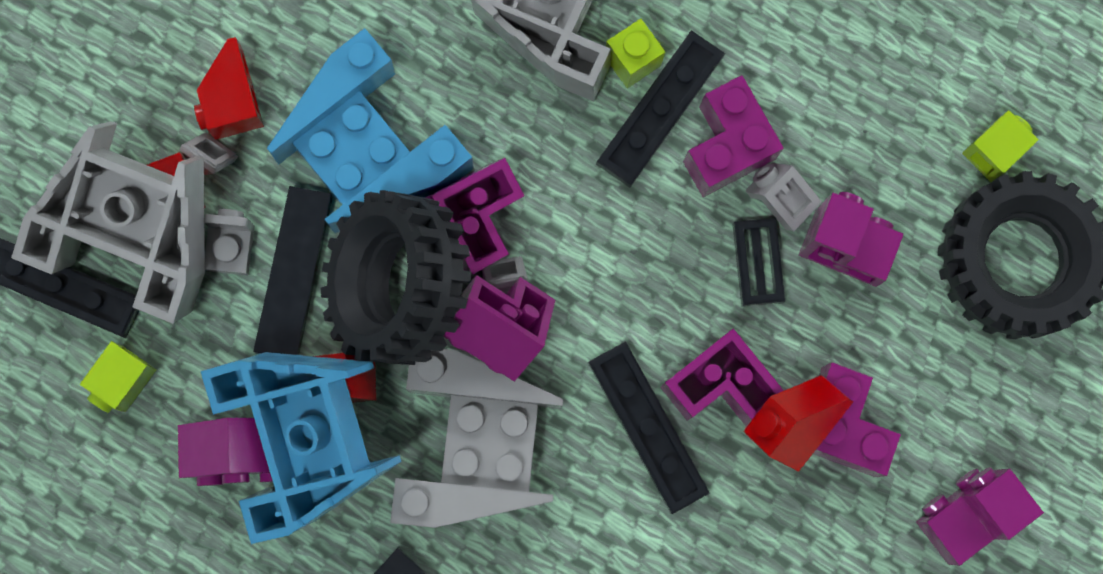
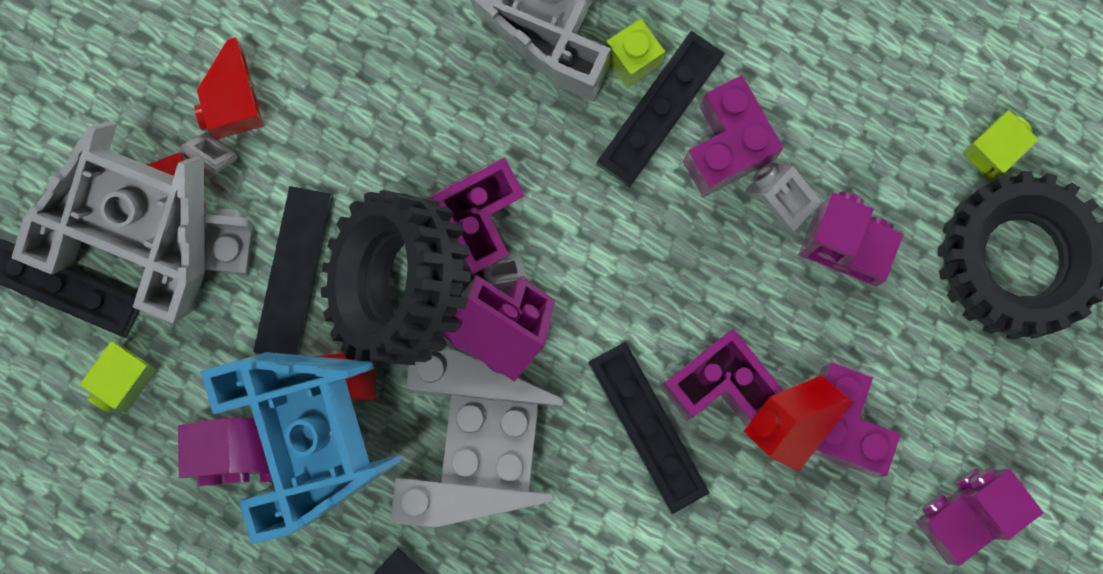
dark azure wedge [267,28,474,233] -> none
black tile [732,218,785,307] -> none

